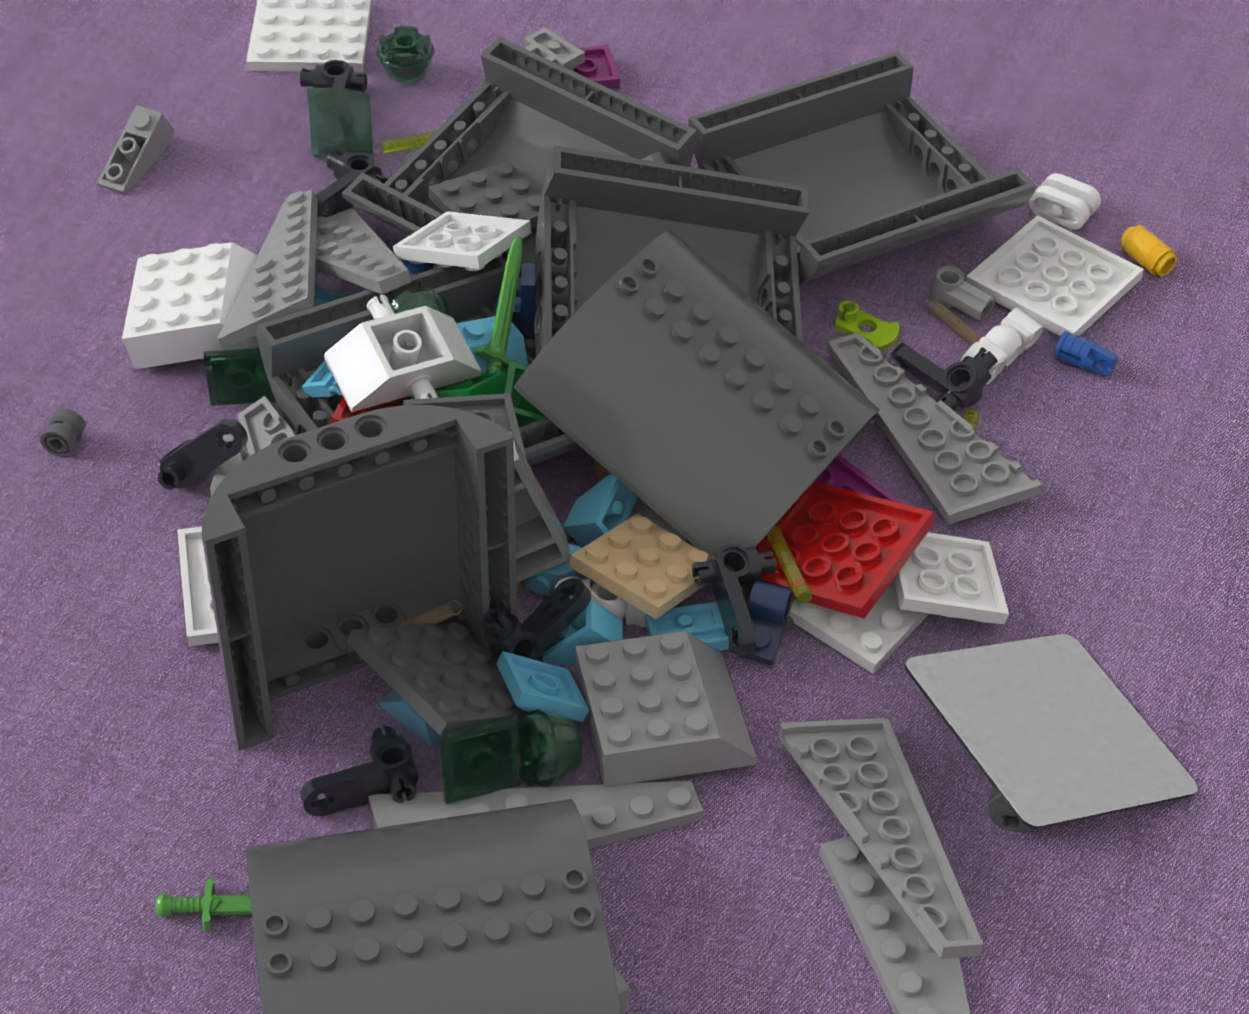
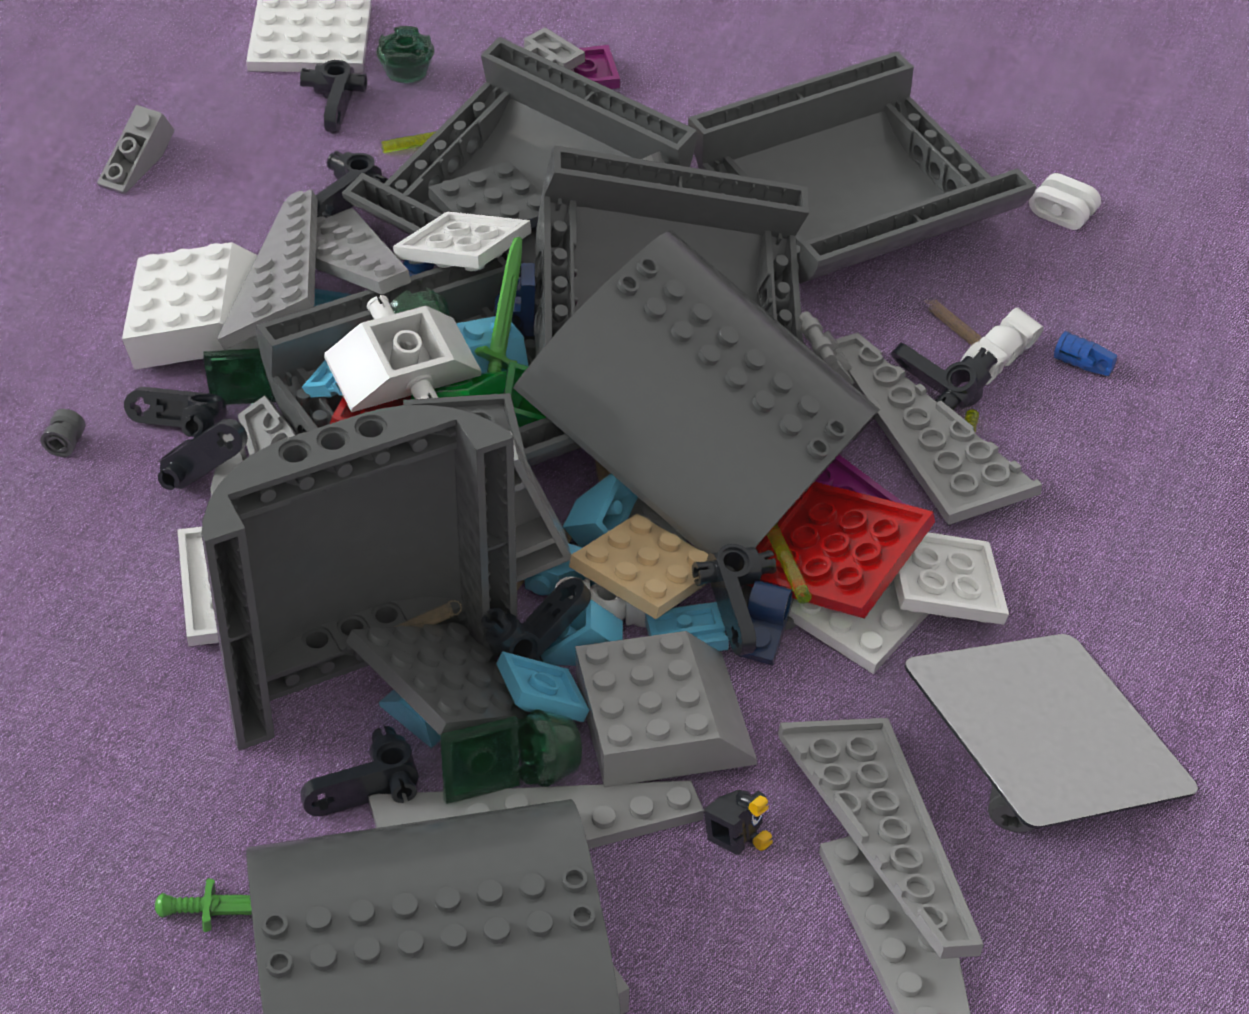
clear green slope [308,87,373,157] -> none
lime piece [835,300,900,352] -> none
light grey piece [931,265,996,322] -> none
white plate [966,215,1144,337] -> none
yellow head [1121,225,1177,277] -> none
none -> black piece [124,387,227,438]
none -> black piece [704,789,773,855]
none -> light grey plate [799,311,855,385]

